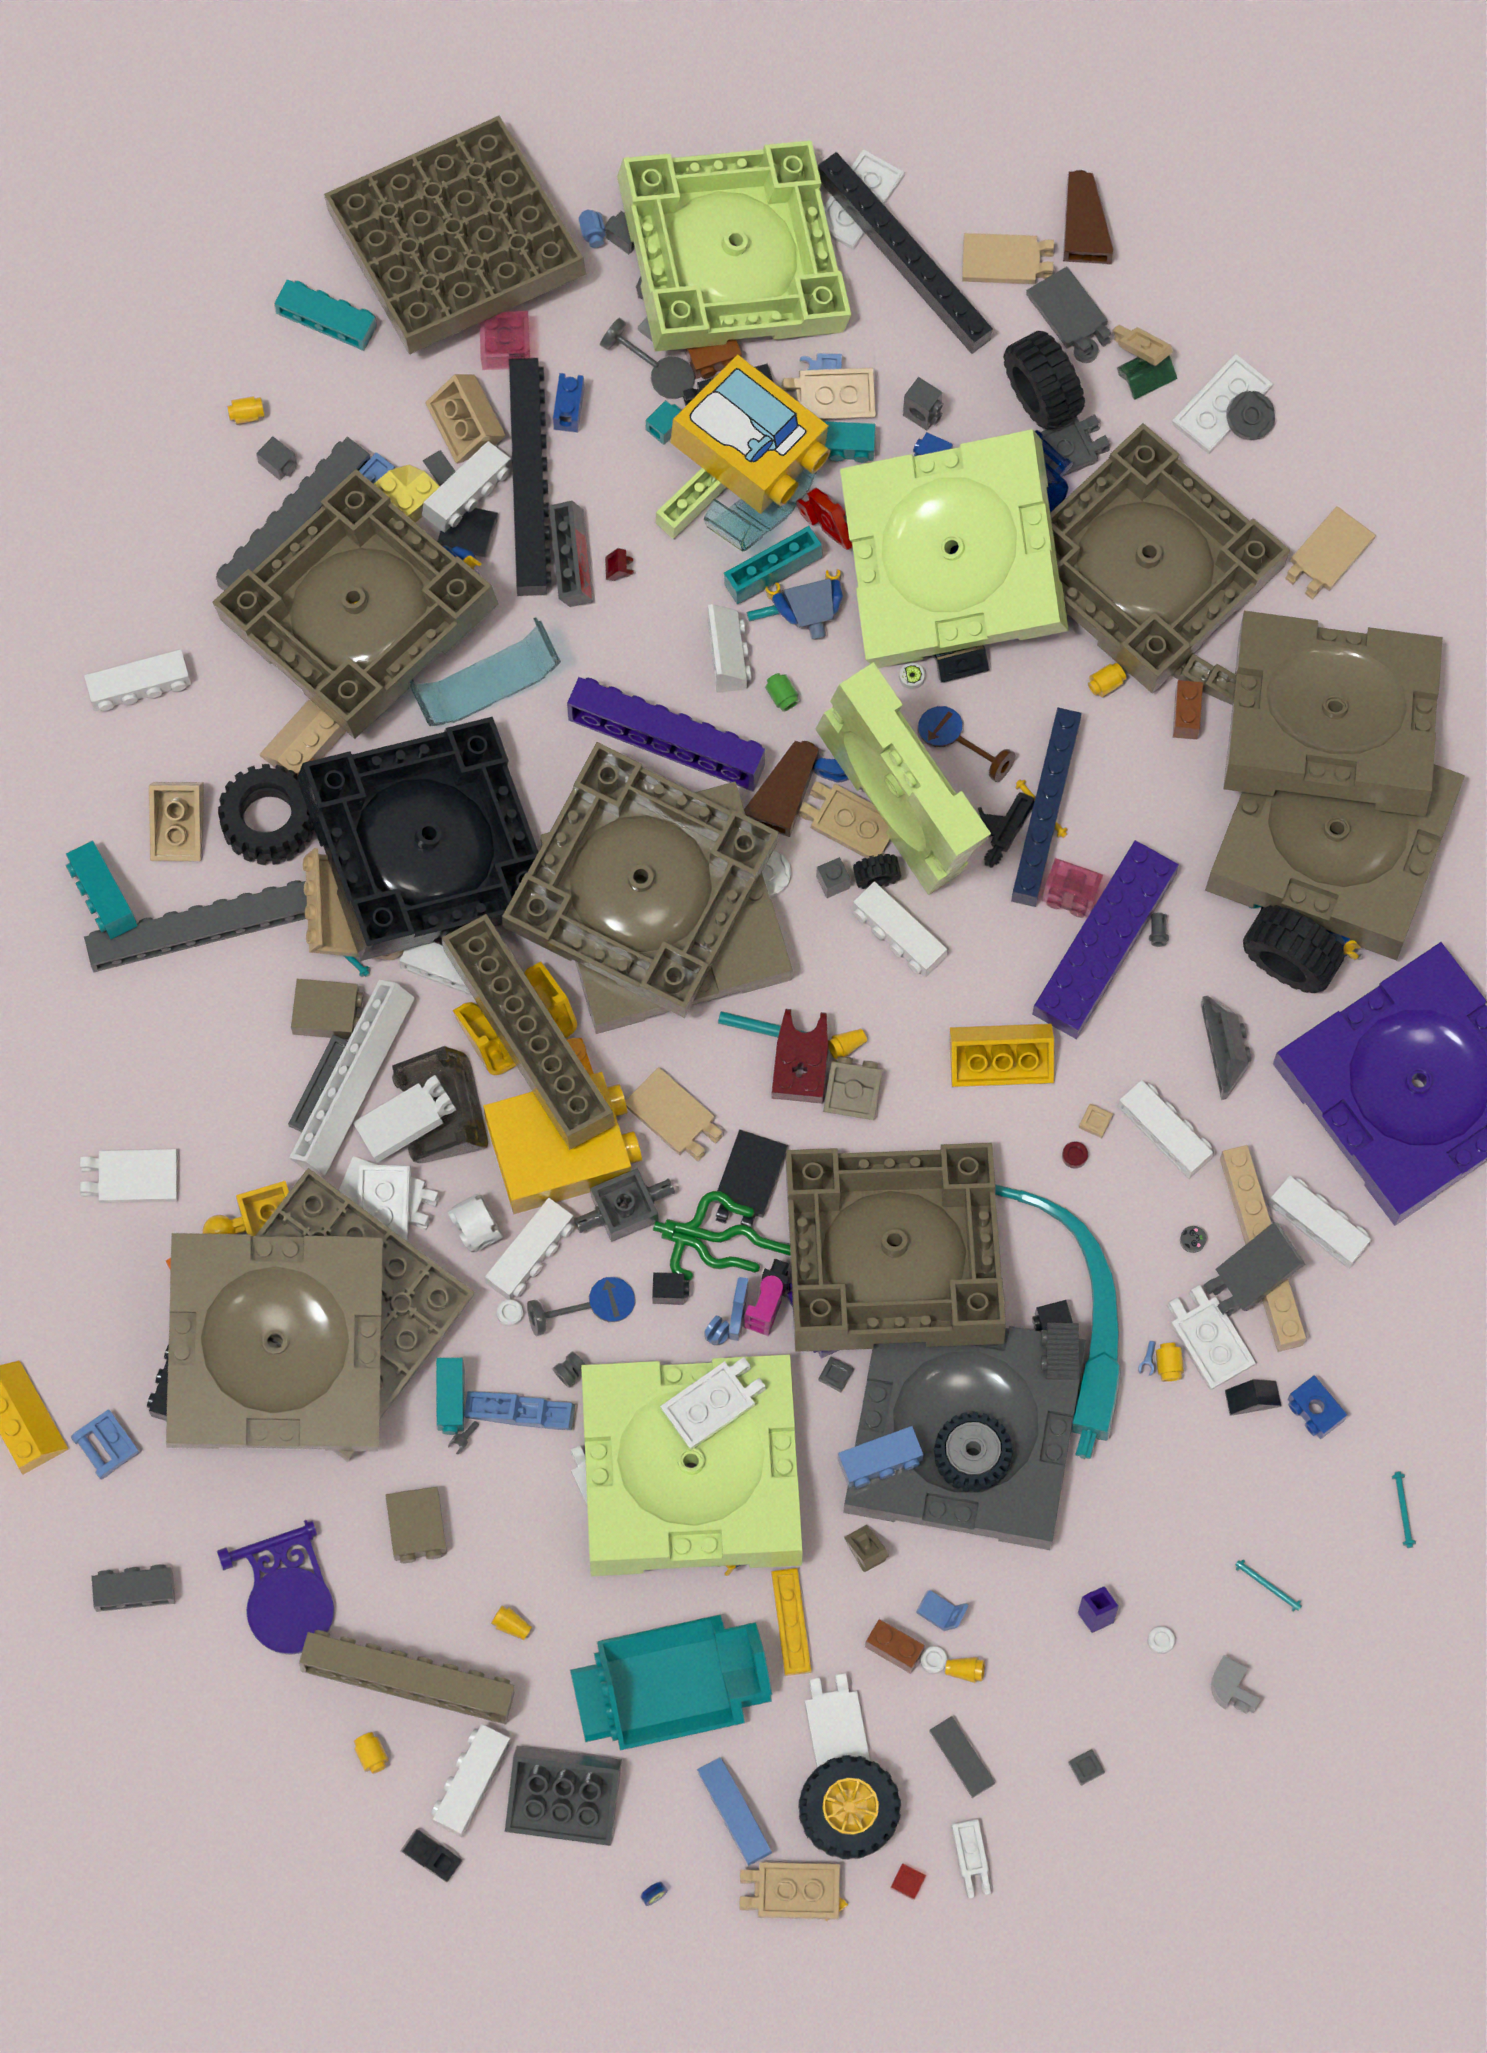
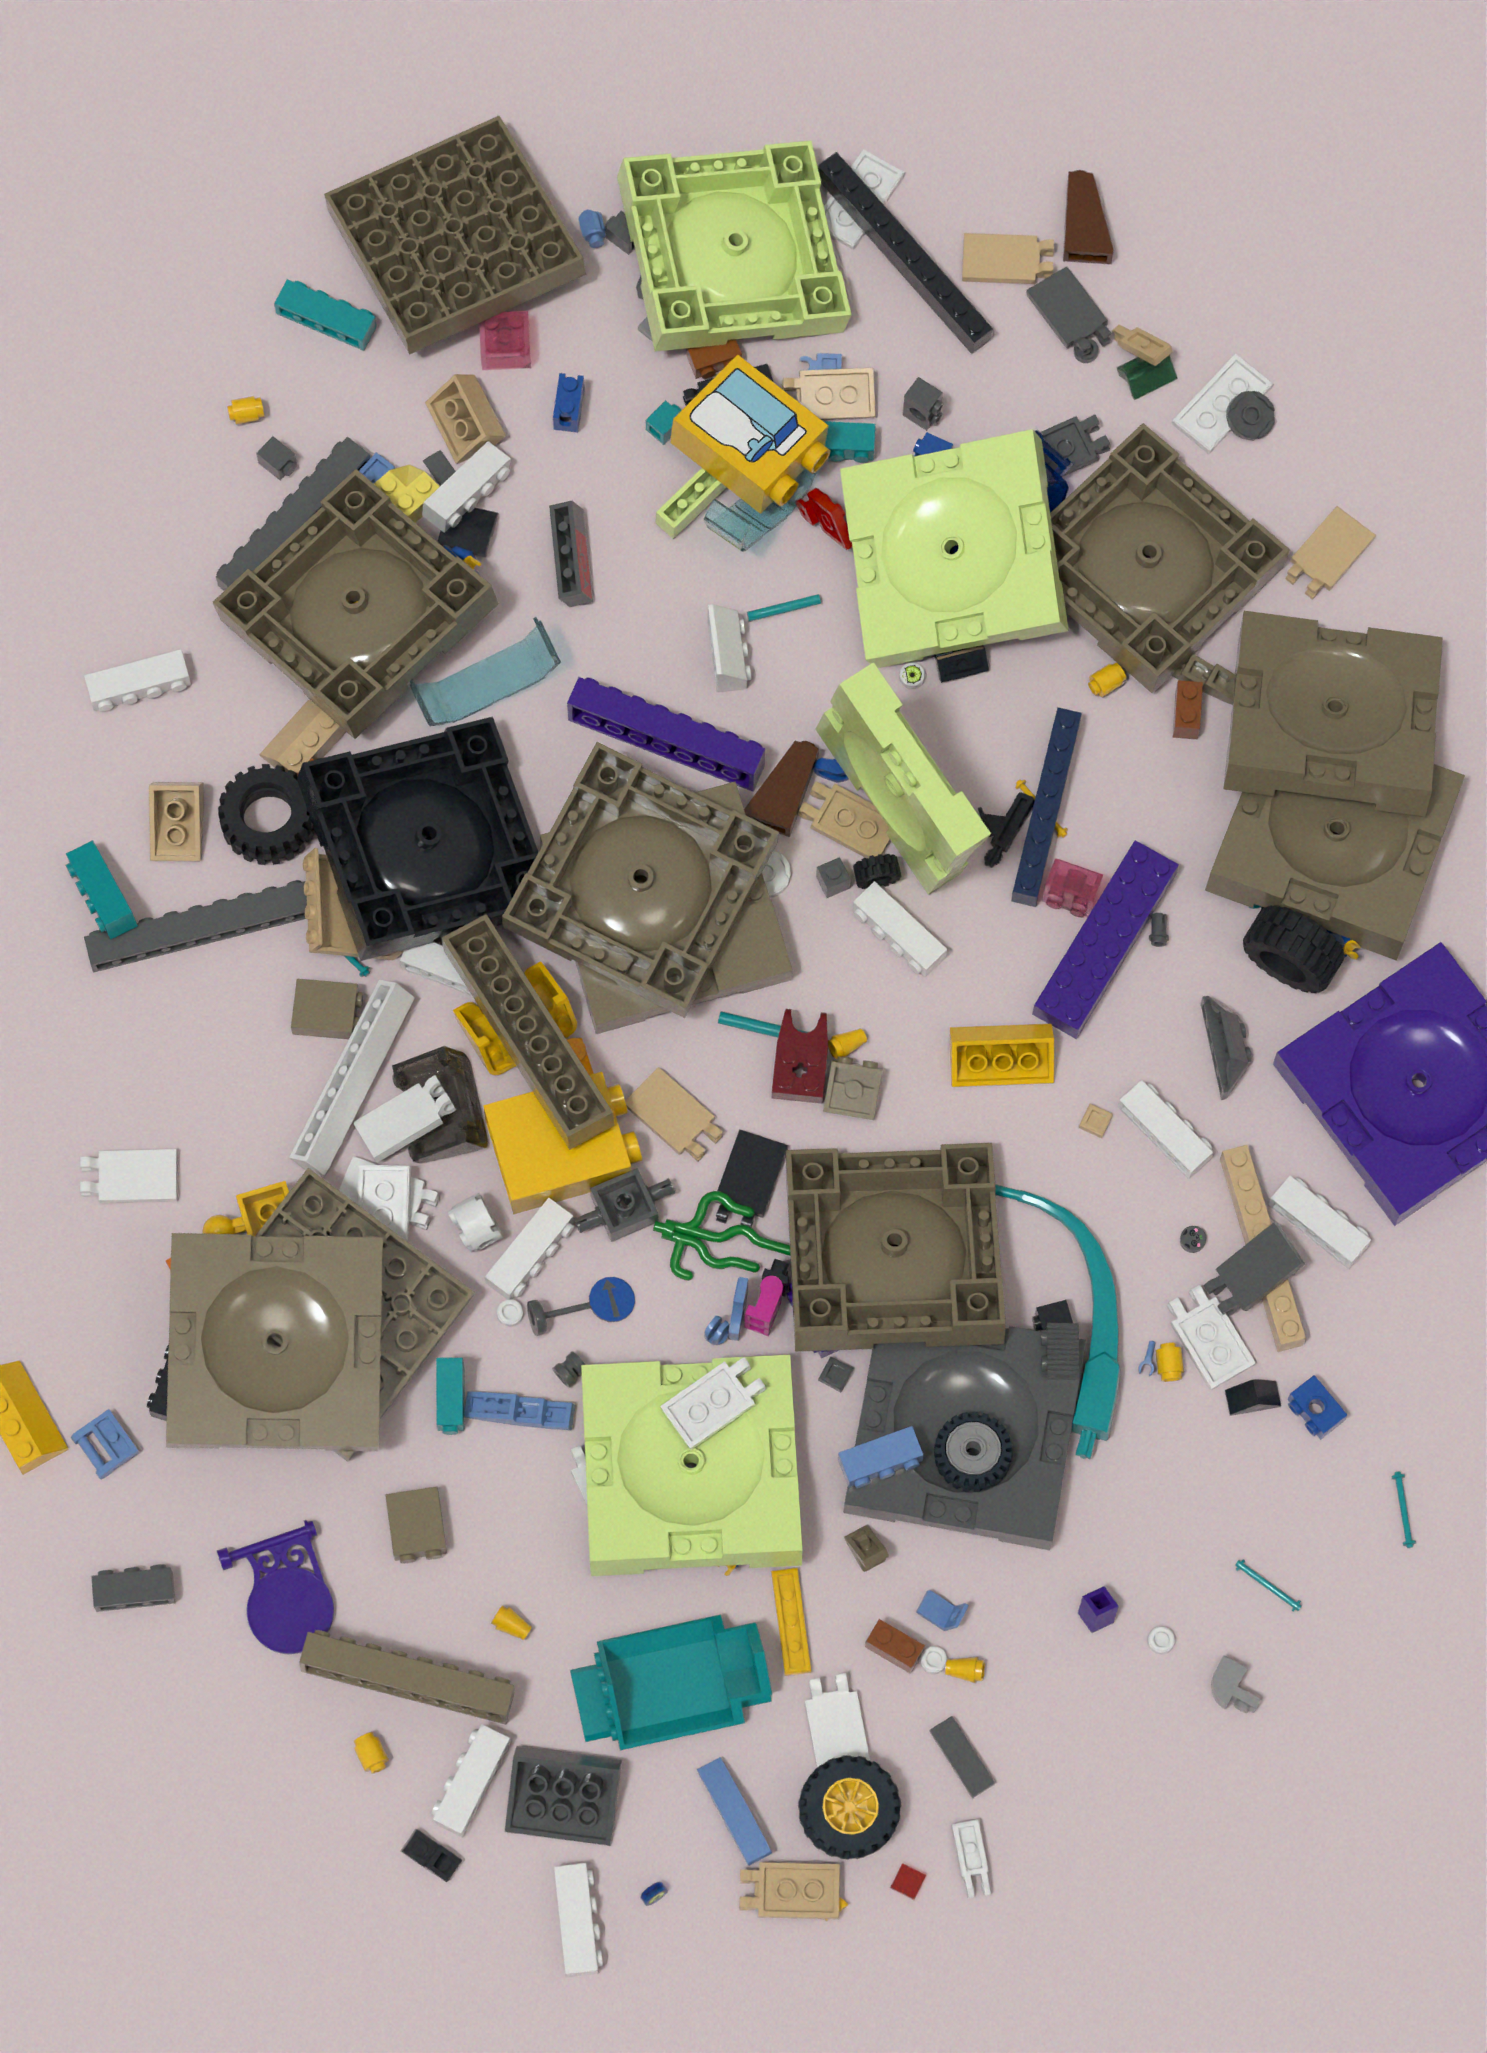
dark grey plate [288,1035,348,1132] -> none
dark grey hand [448,1421,479,1454] -> none
black brick [509,358,552,596] -> none
dark grey piece [600,317,694,399] -> none
dark red tile [605,548,634,581] -> none
black brick [652,1272,689,1305] -> none
teal brick [724,526,822,604] -> none
sand blue torso [765,569,843,639] -> none
bright green brick [765,673,800,712] -> none
piece [918,706,1015,782] -> none
black tyre [1003,331,1085,429] -> none
dark red tile [1062,1141,1088,1169] -> none
dark grey tile [1068,1749,1105,1786] -> none
none -> white brick [554,1863,603,1978]

